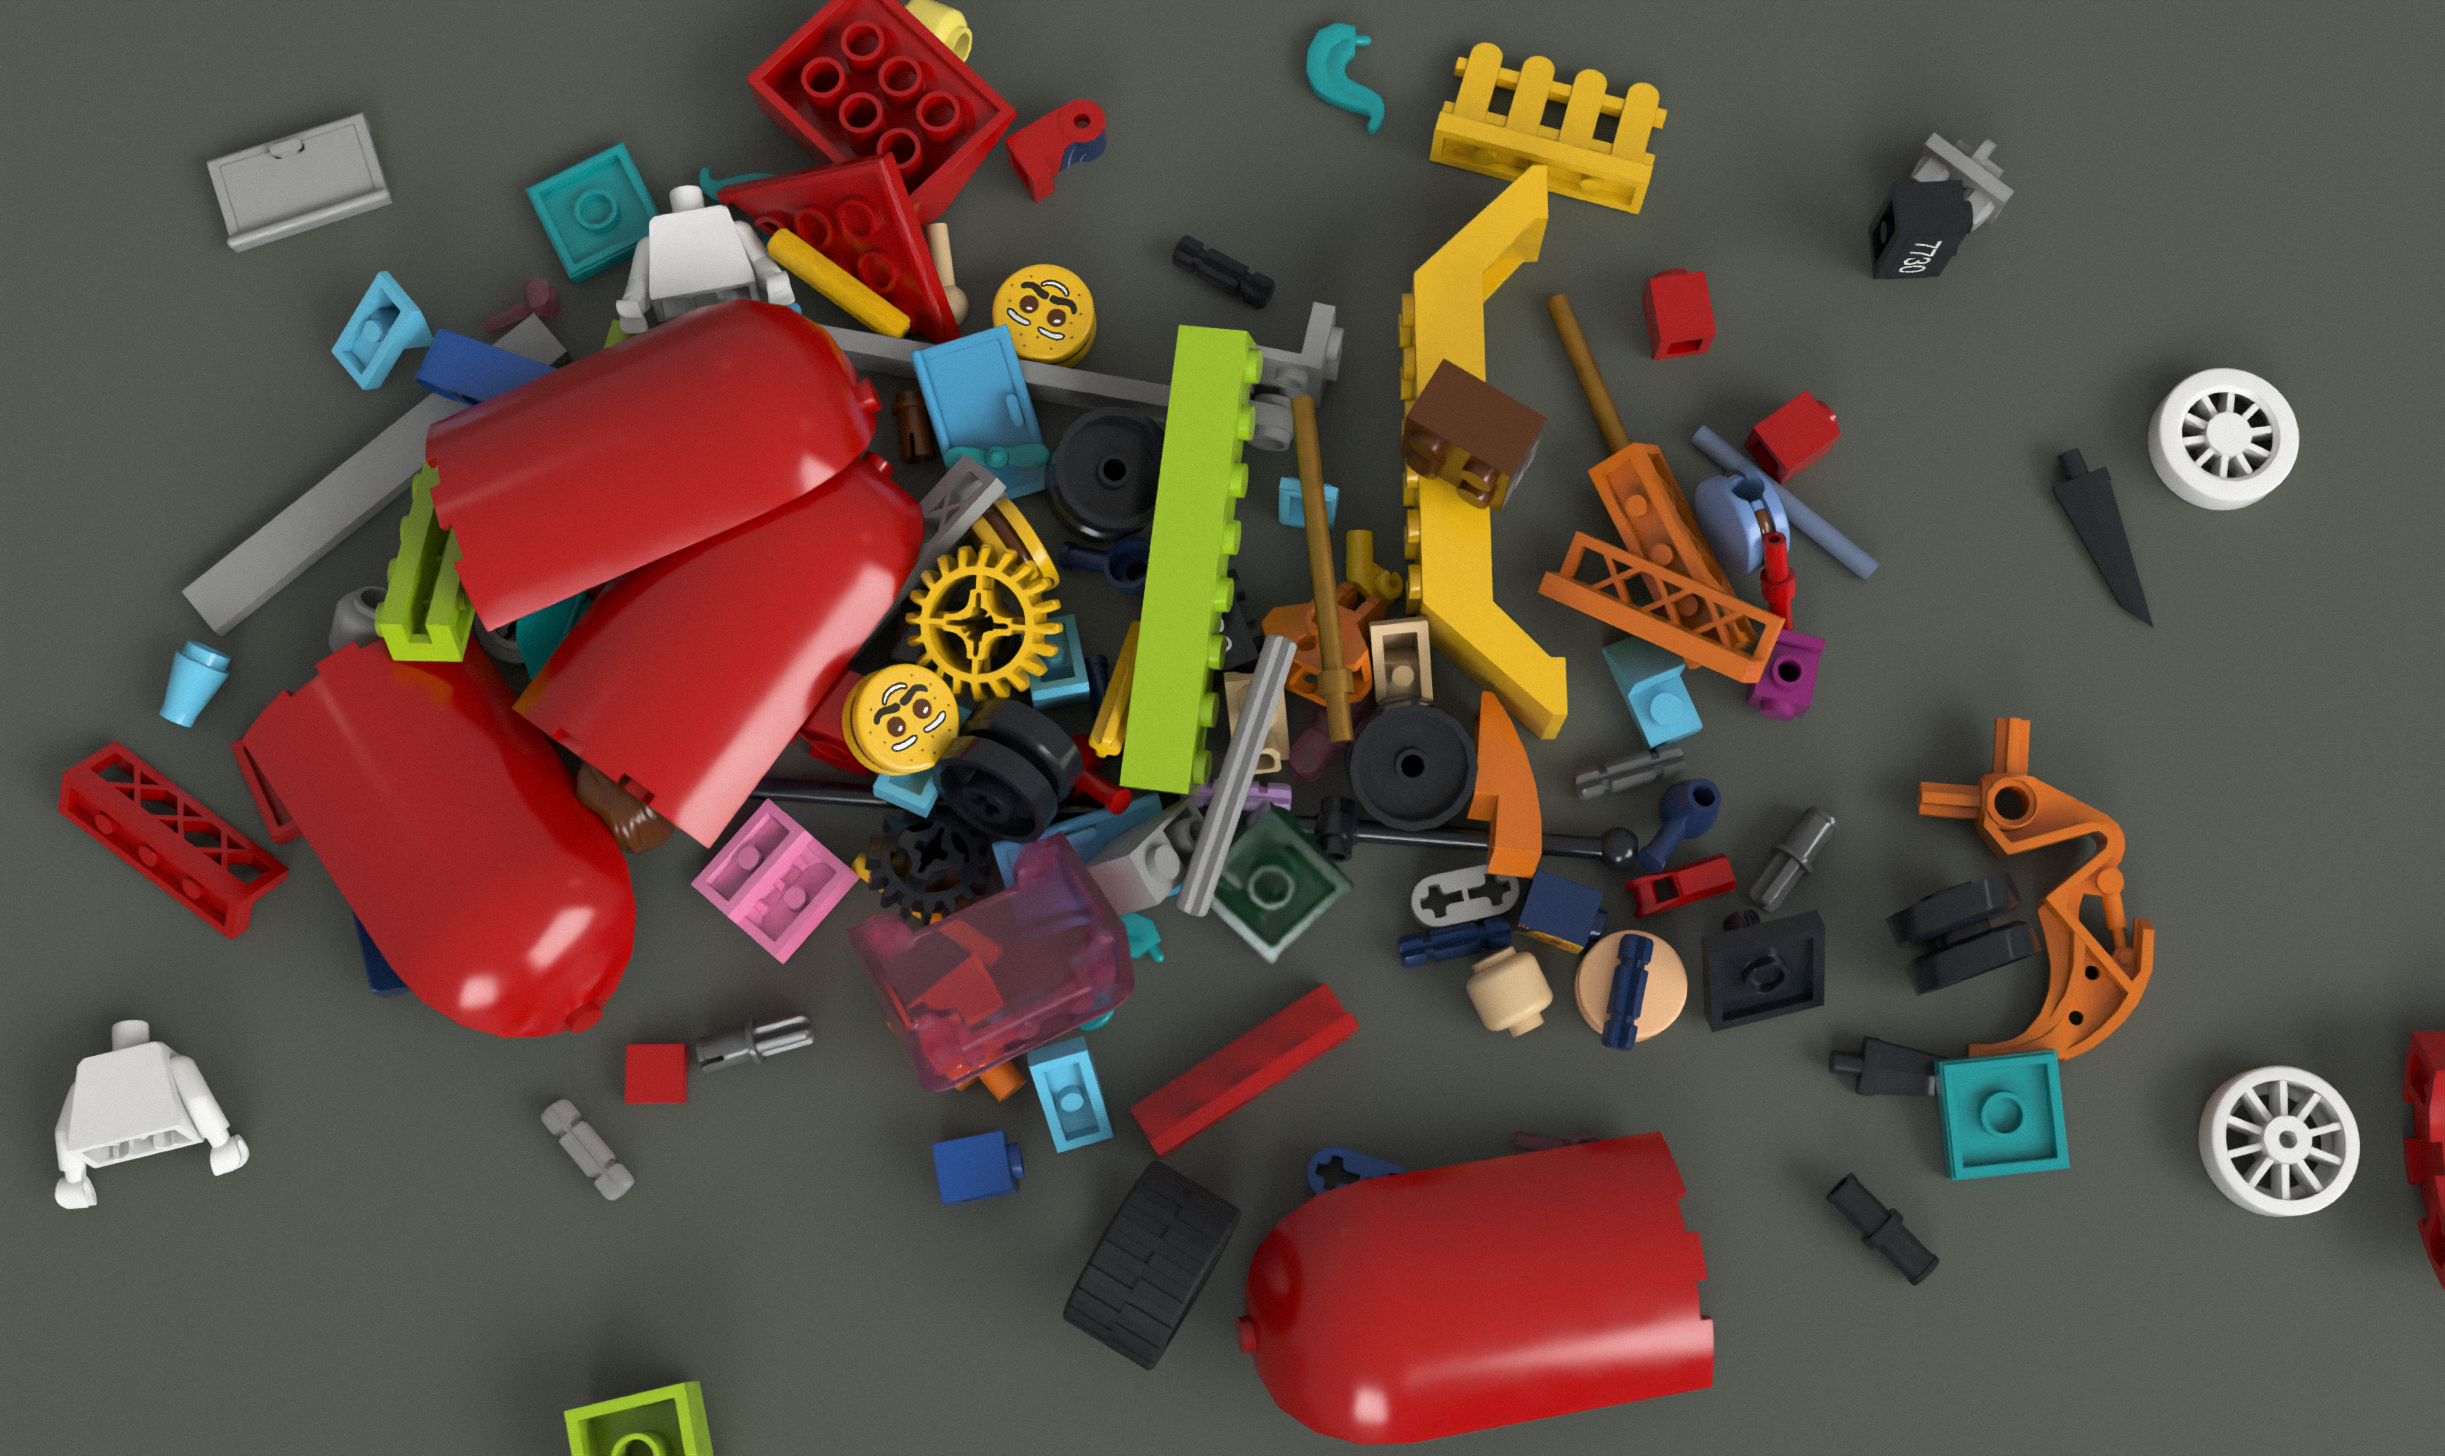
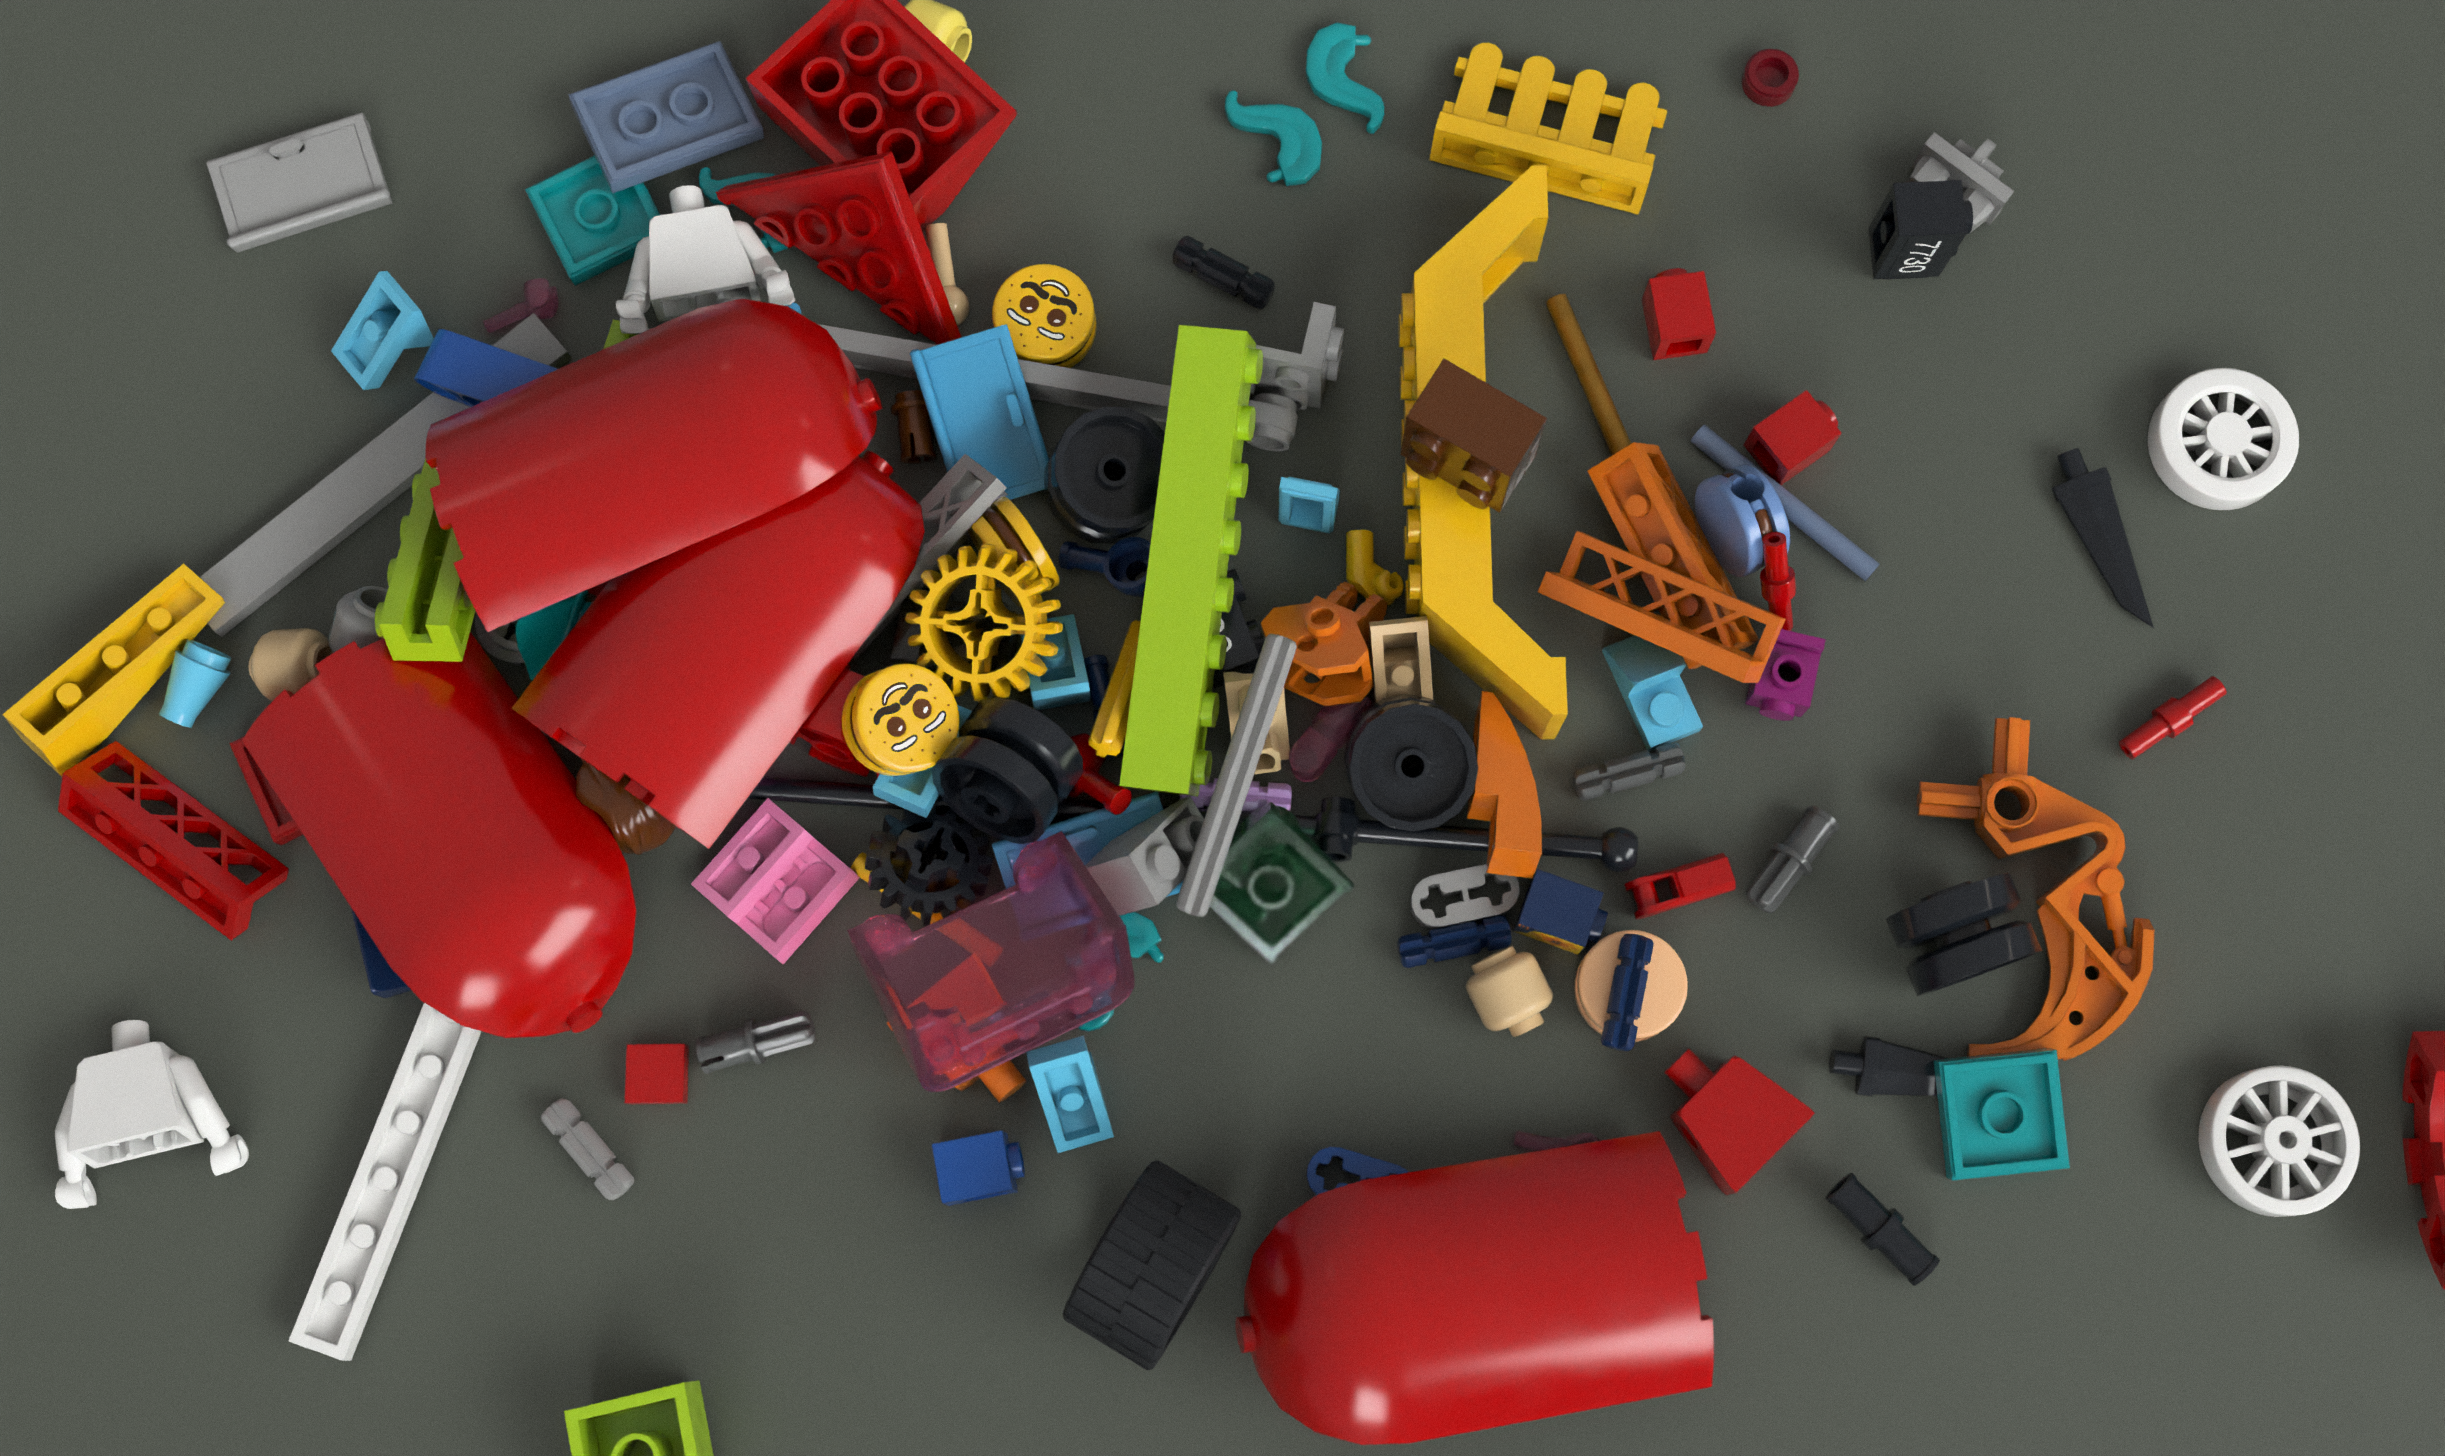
yellow axle [766,228,910,339] -> none
teal piece [943,443,1050,469] -> none
red leg [1004,99,1107,203] -> none
red fence [1129,982,1360,1160] -> none
pearl gold bar [1290,396,1354,743] -> none
dark blue bar [1637,778,1721,873] -> none
black tile [1702,909,1825,1032] -> none
none -> yellow slope [2,563,225,776]
none -> tan head [249,628,333,701]
none -> white plate [289,1003,482,1361]
none -> sand blue tile [568,41,764,193]
none -> teal piece [1225,90,1322,186]
none -> red torso [1664,1048,1815,1195]
none -> dark red tile [1742,49,1799,107]
none -> red bar [2119,676,2227,760]

